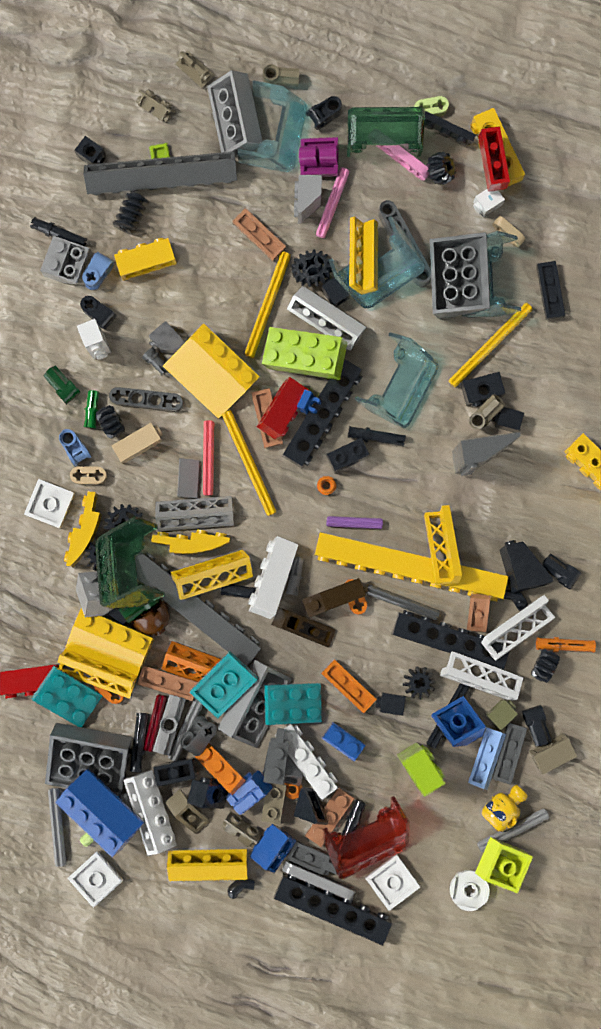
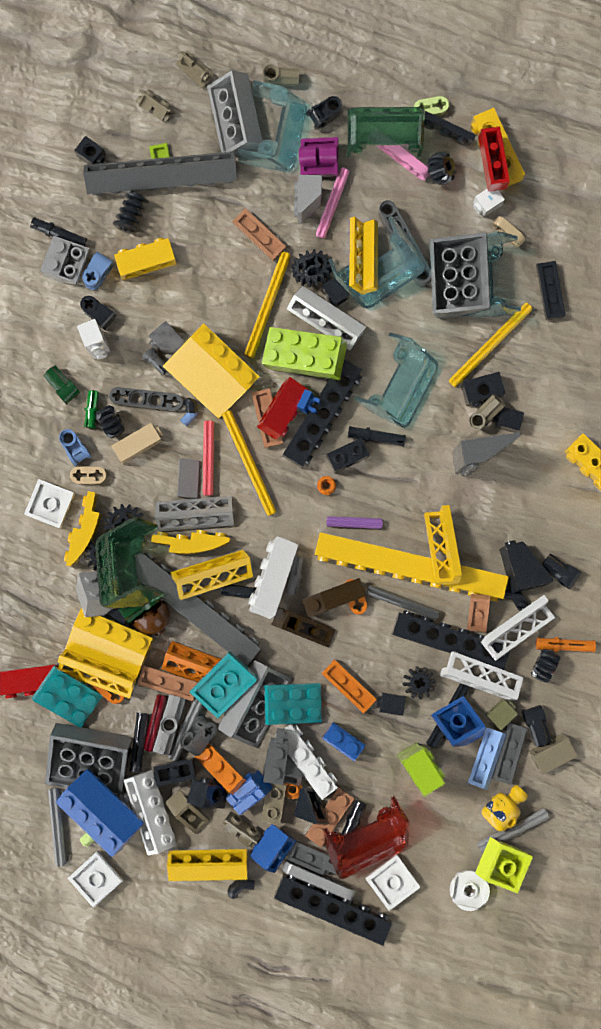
none -> arm [180,398,198,427]

